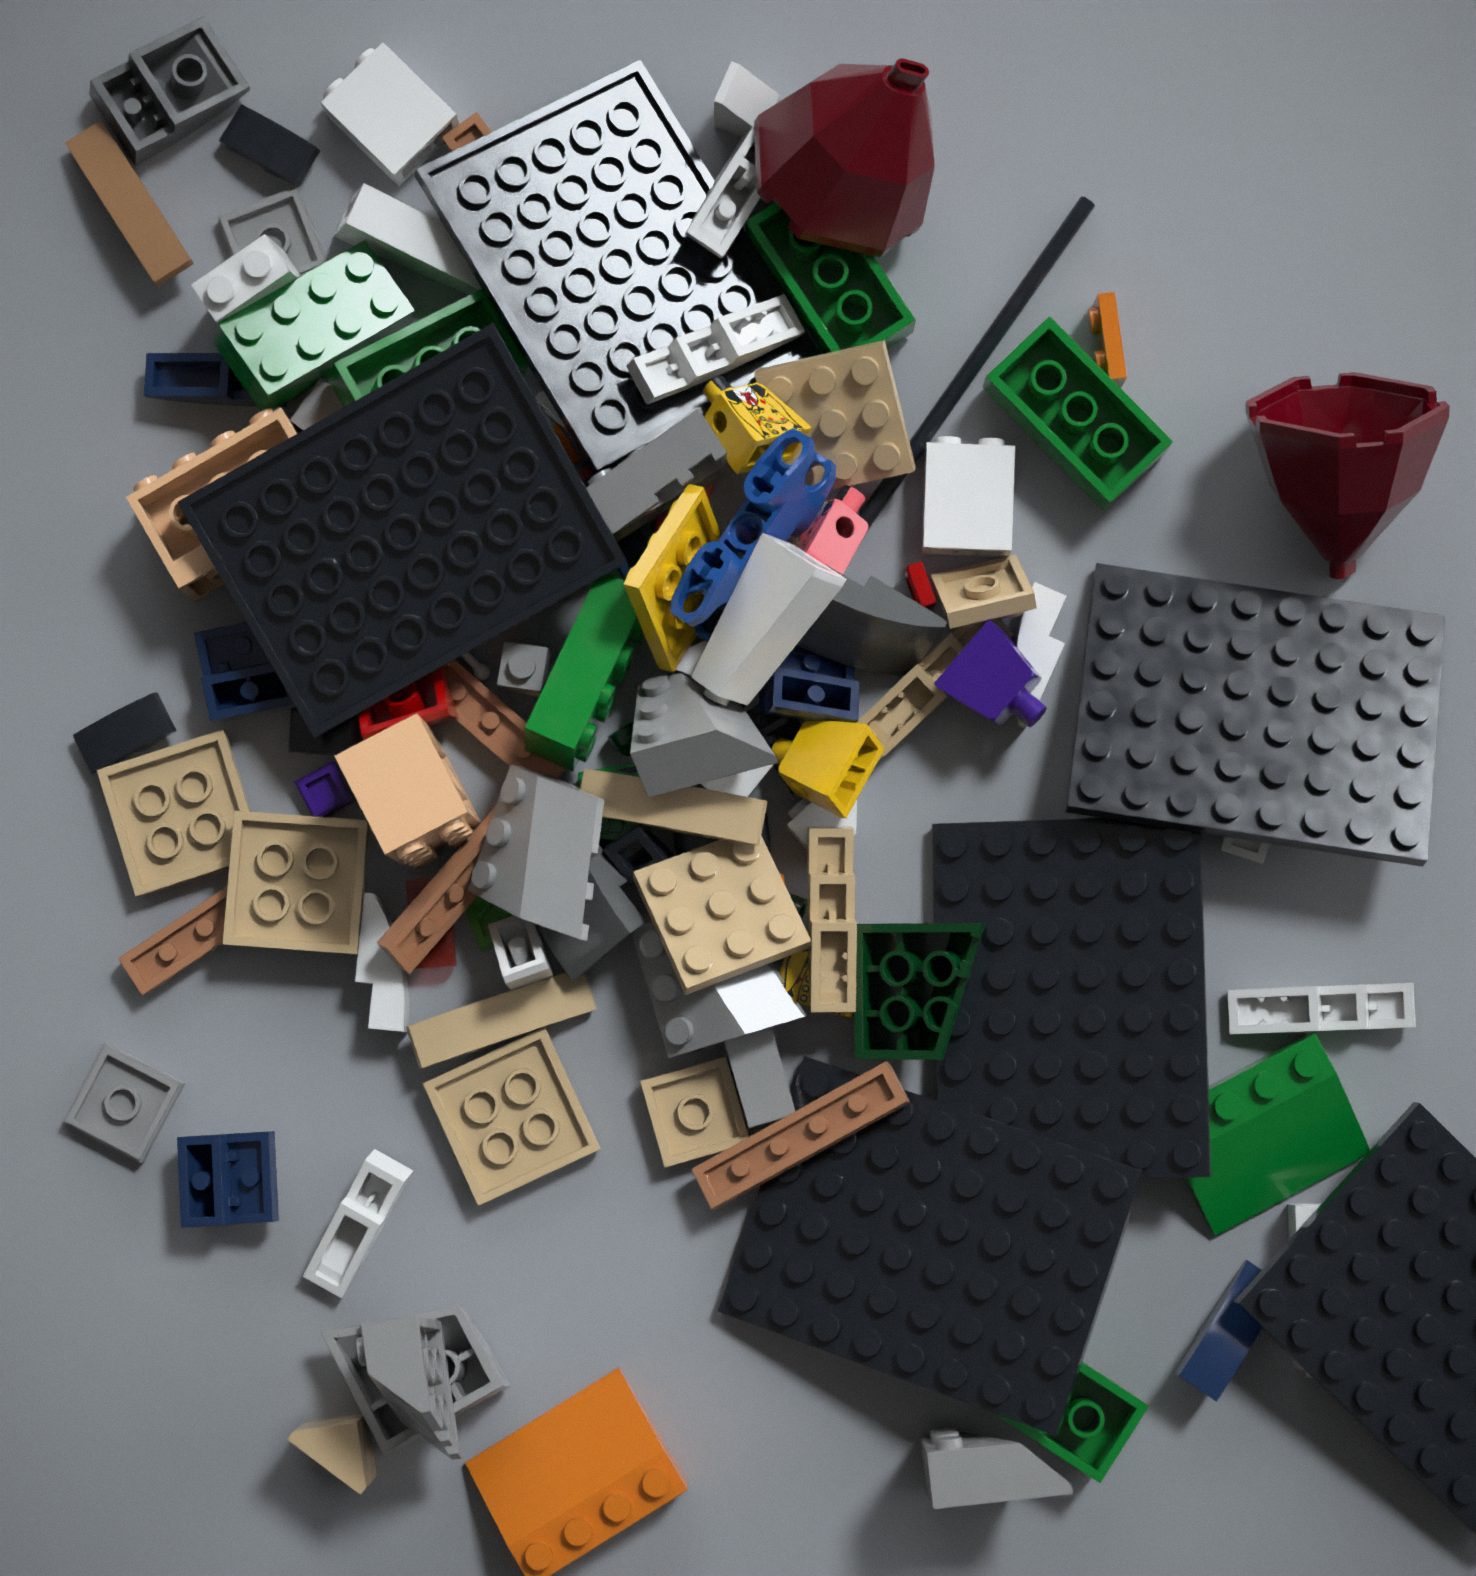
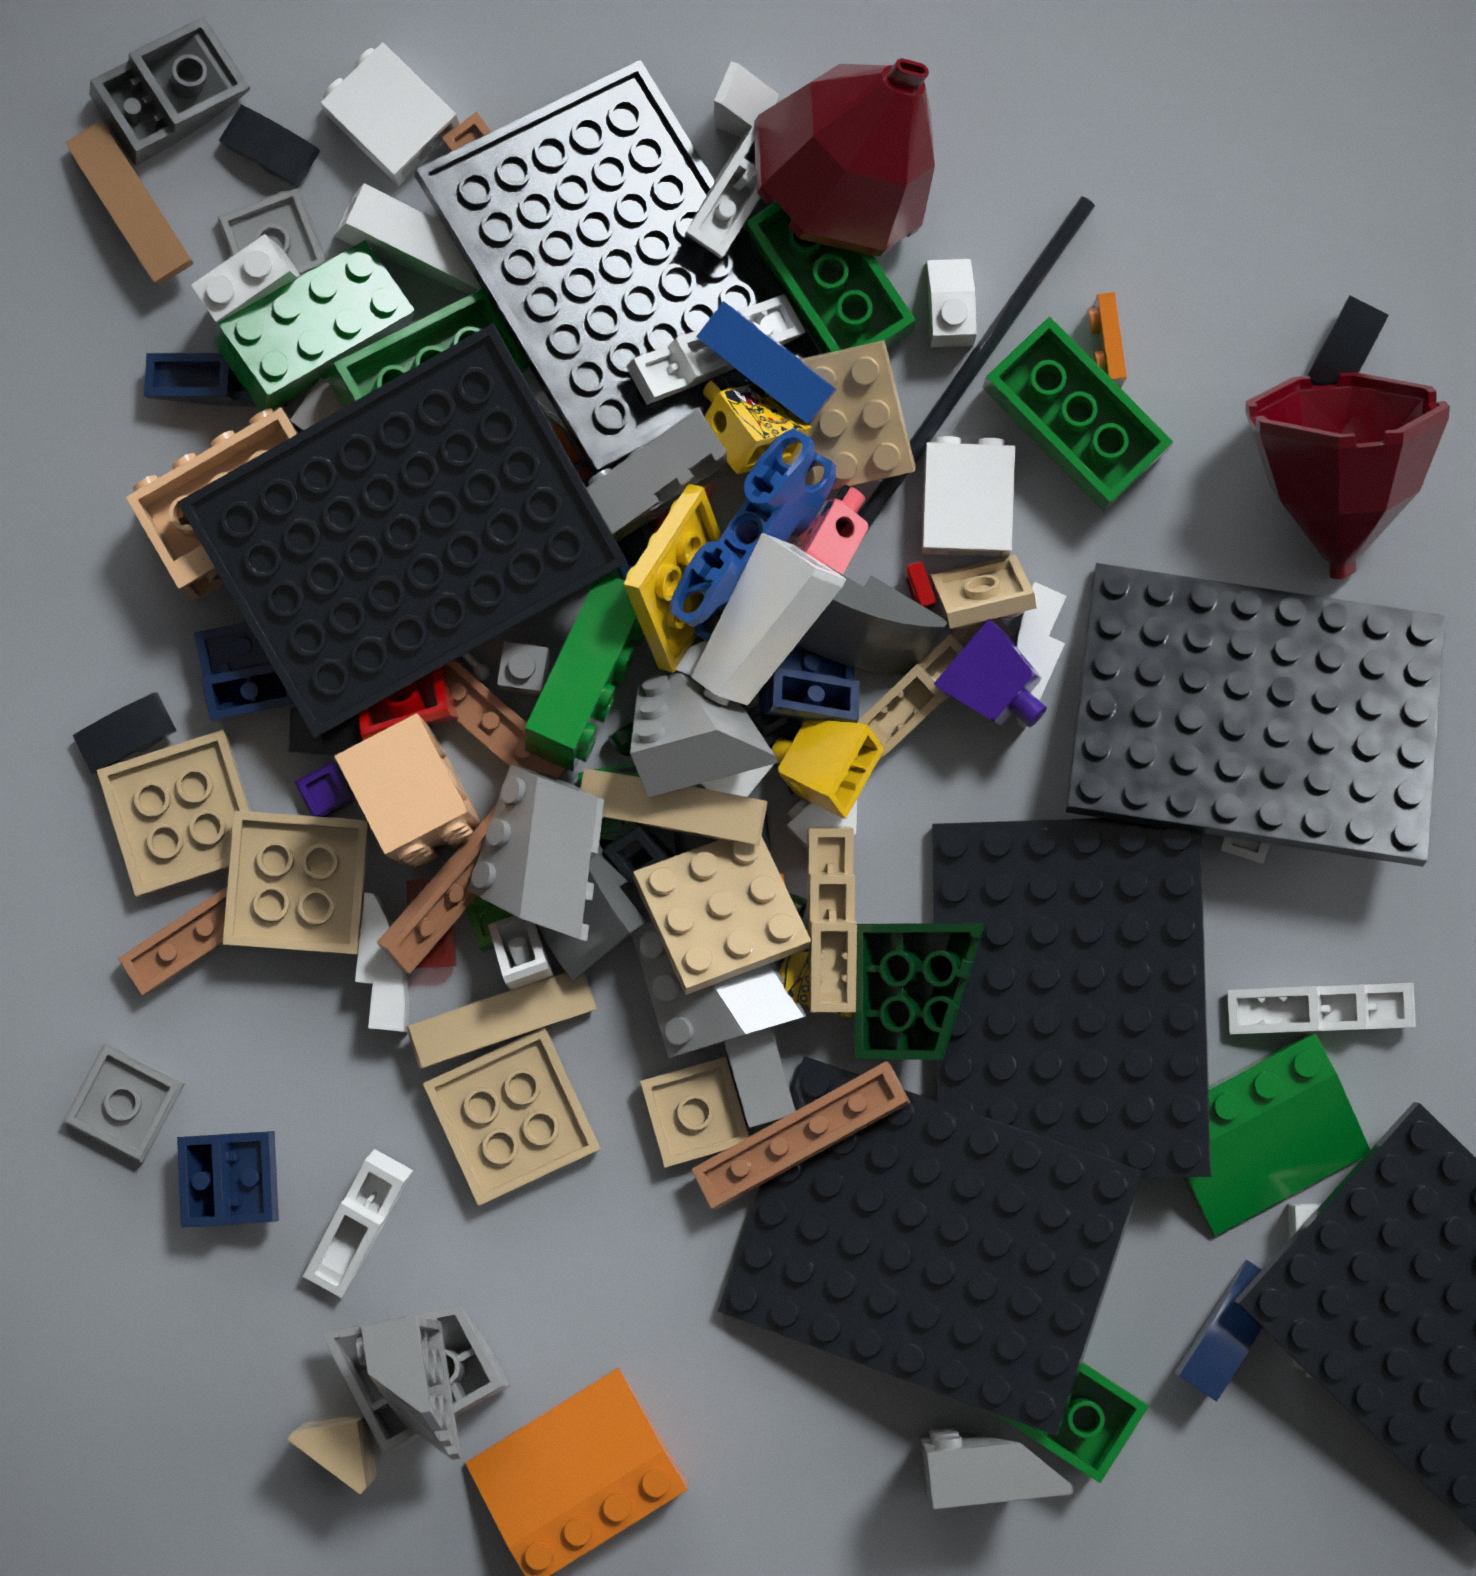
none -> blue slope [696,301,837,424]
none -> white slope [927,259,977,348]
none -> black slope [1307,295,1389,386]

